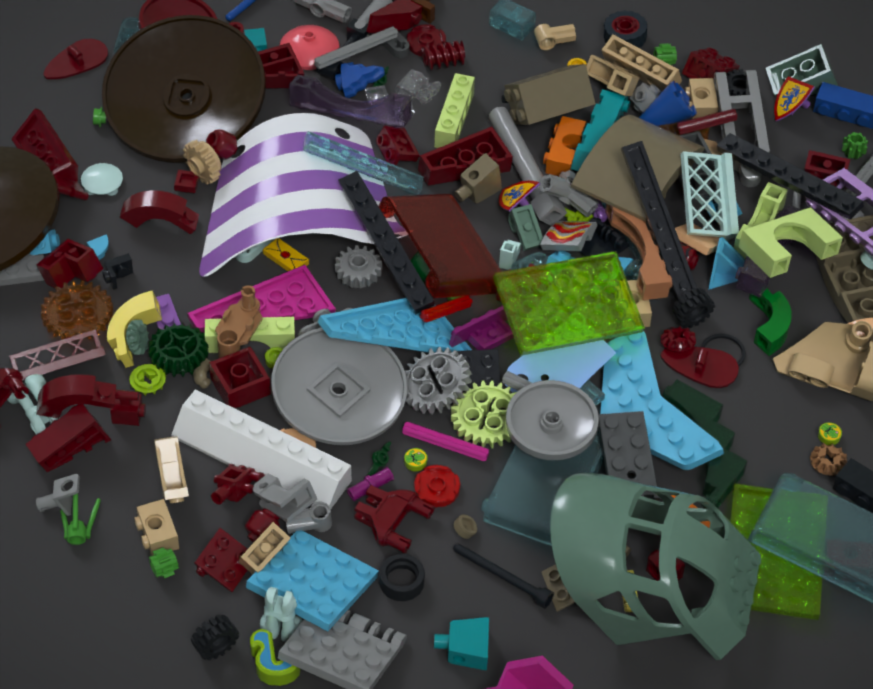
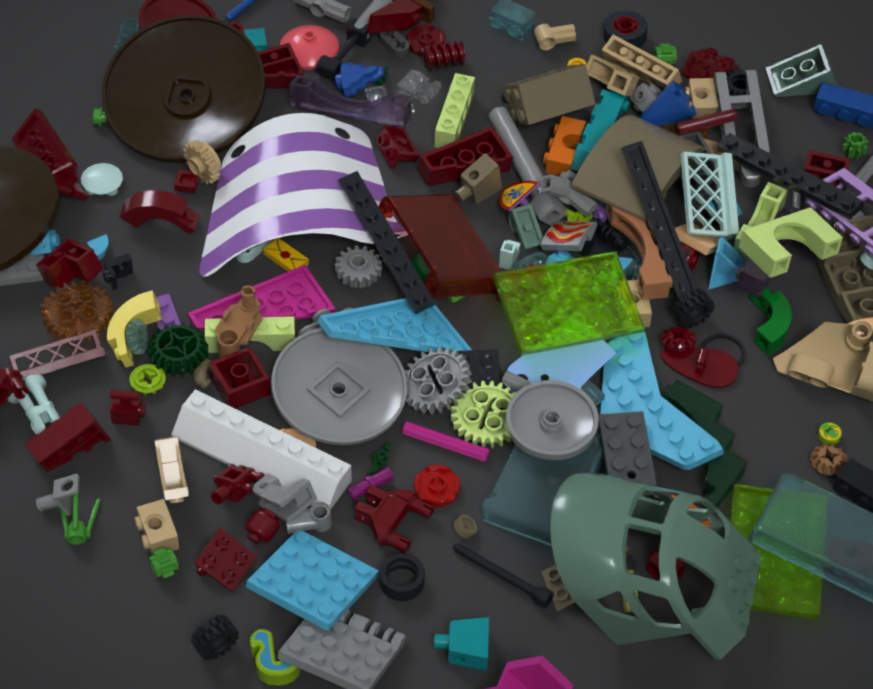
dark red arch [36,375,116,419] -> none
dark red shield [43,38,108,79] -> none
dark red head [206,129,237,160] -> none
tan brick [239,522,291,574] -> none
light aqua piece [260,587,303,643] -> none
lime tile [265,347,283,369] -> none
clear light blue plate [303,131,423,196] -> none
light grey axle [314,27,398,69] -> none
tile [404,448,427,472] -> none
red axle [420,295,473,323] -> none
magenta bracket [449,299,520,350] -> none
shield [774,76,815,122] -> none

